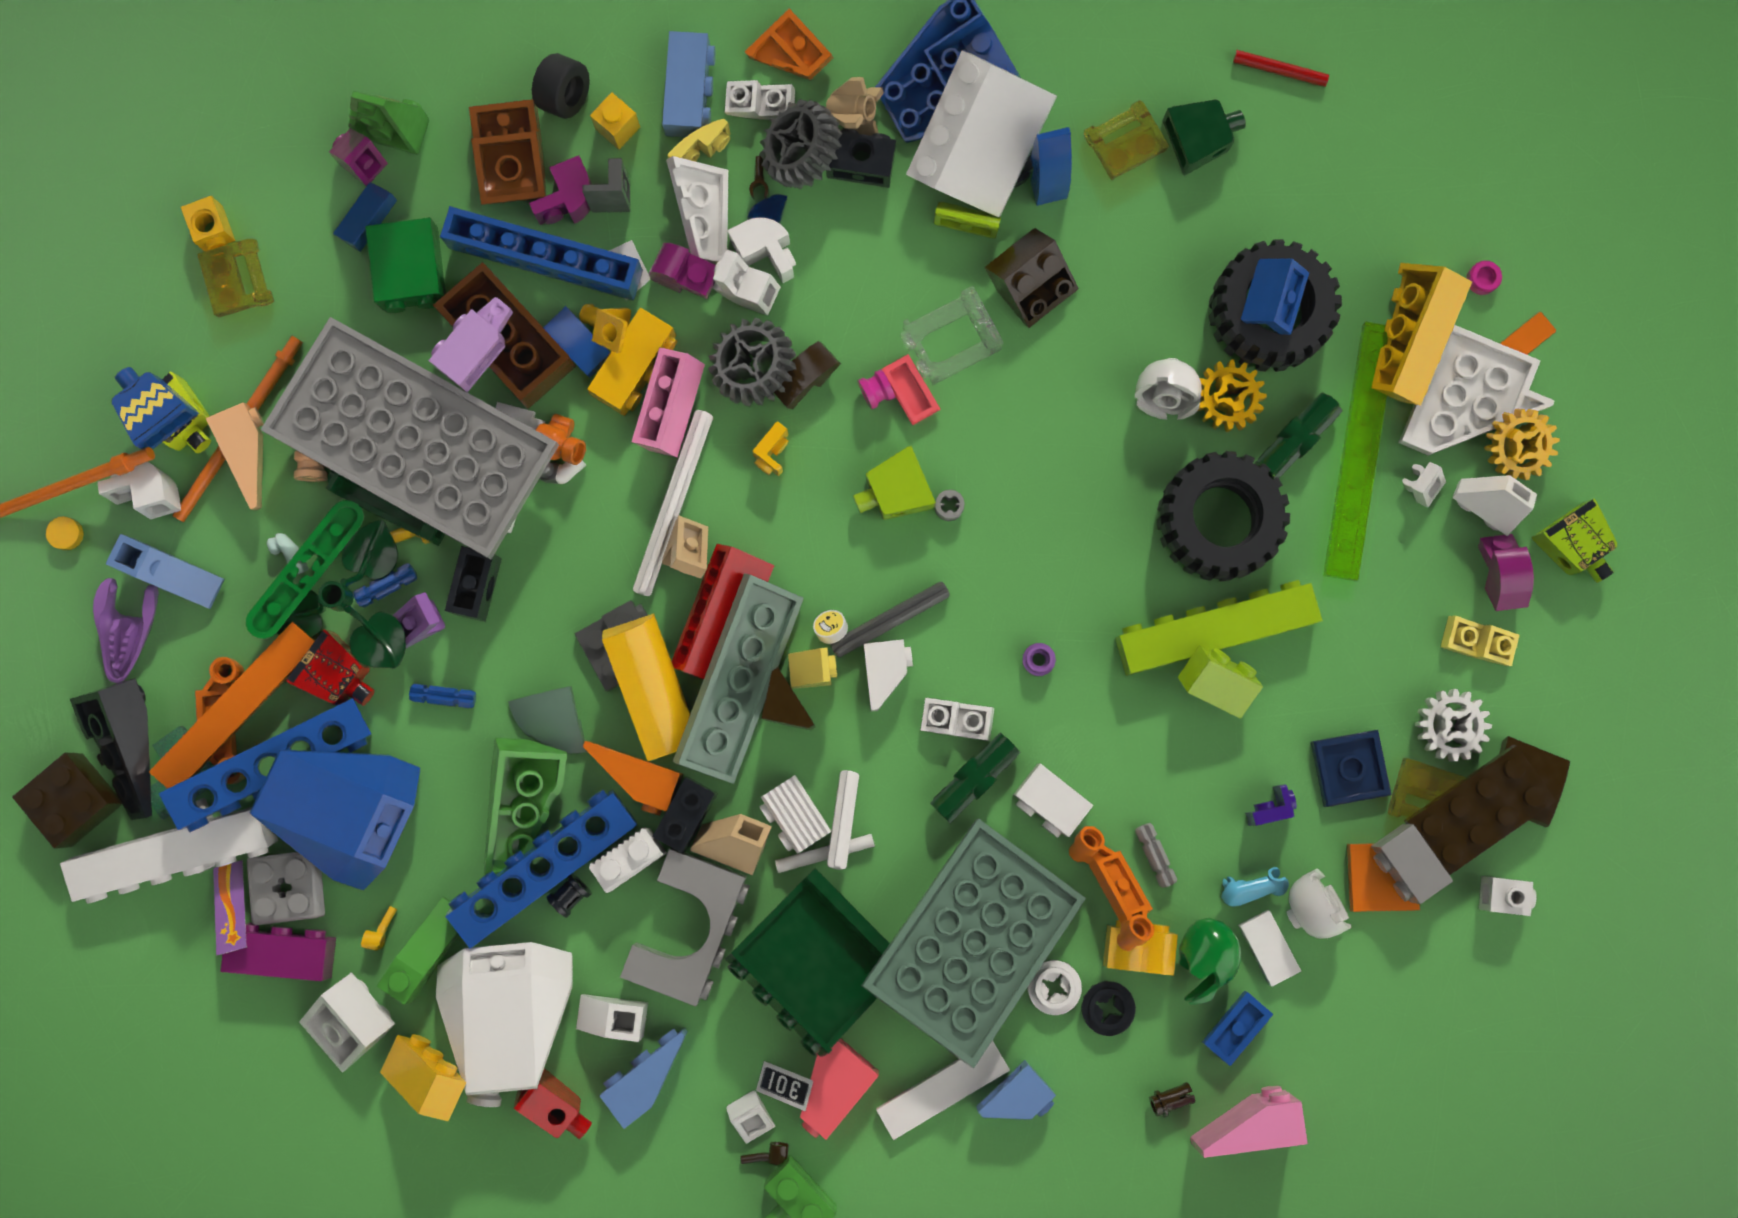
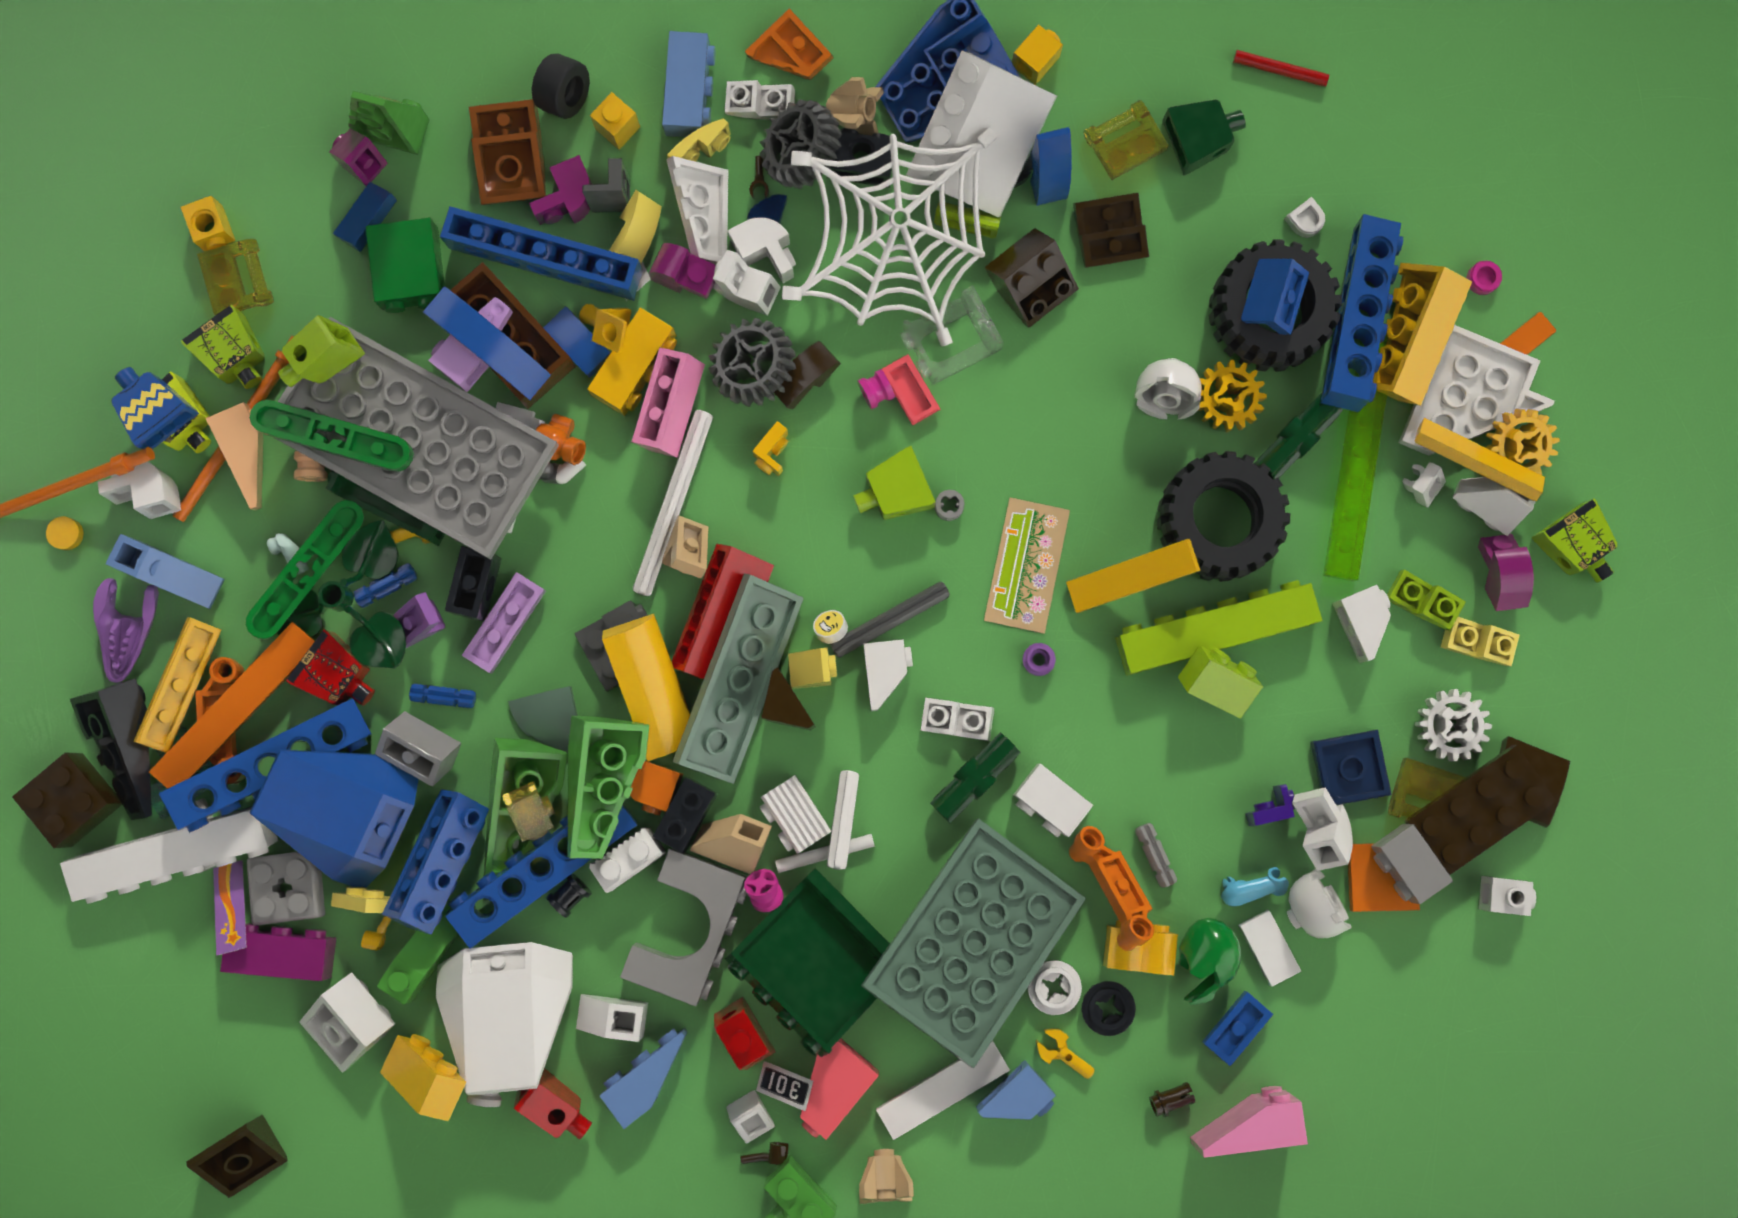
none -> yellow tile [133,617,222,753]
none -> lime torso [181,304,265,389]
none -> dark brown slope [186,1115,288,1198]
none -> green piece [249,400,414,472]
none -> lime torso [278,315,365,387]
none -> light yellow plate [331,887,390,913]
none -> light grey brick [375,711,461,786]
none -> blue brick [382,789,489,935]
none -> blue slope [423,286,551,400]
none -> lavender plate [462,572,546,674]
none -> clear yellow brick [502,781,555,842]
none -> bright green wedge [568,715,649,859]
none -> light yellow slope [609,190,662,264]
none -> red torso [714,997,776,1070]
none -> dark pink wheel [744,869,784,912]
none -> white animal [782,127,998,347]
none -> tan brick [859,1149,914,1204]
none -> sticker [984,497,1070,634]
none -> yellow brick [1012,24,1063,85]
none -> yellow bar [1036,1028,1095,1079]
none -> yellow tile [1066,539,1200,613]
none -> dark brown slope [1073,193,1149,268]
none -> white tile [1284,197,1325,238]
none -> white brick [1292,787,1353,871]
none -> blue brick [1321,214,1403,412]
none -> white slope [1332,585,1391,663]
none -> lime slope [1387,569,1466,630]
none -> yellow tile [1414,418,1545,501]

